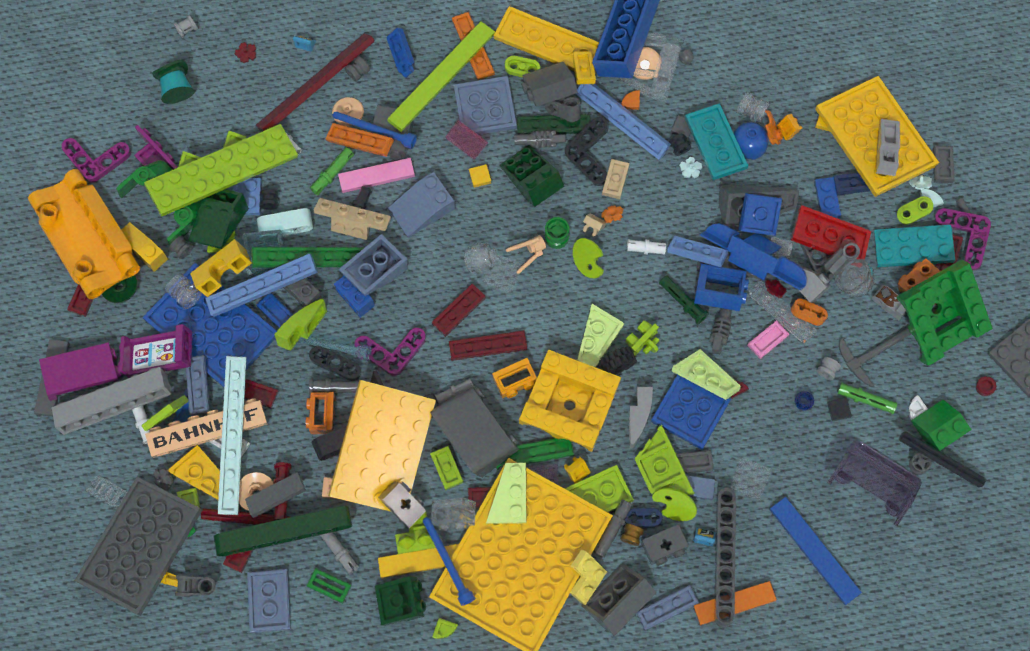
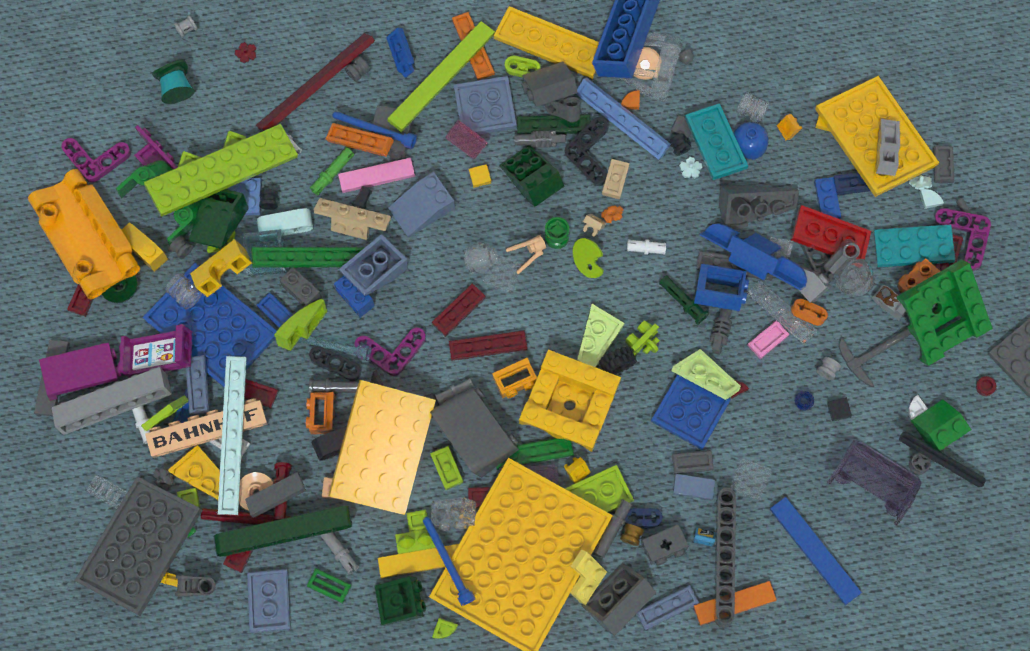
medium blue plate [206,254,318,317] -> none
dark azure slope [293,36,316,52] -> none
light nougat piece [332,97,364,126] -> none
brick [378,481,426,528] -> none
yellowish green wing [486,463,526,524] -> none
yellow plate [572,51,596,84] -> none
light grey slope [629,387,653,448] -> none
lime wing [634,425,695,495] -> none
lime piece [652,488,697,521] -> none
medium blue tile [668,236,728,267] -> none
blue tile [739,193,782,236] -> none
orange plate [765,110,783,145] -> none
dark red plant [765,279,787,298] -> none
bright green pin [837,382,898,414] -> none
lime plate [897,196,934,225] -> none

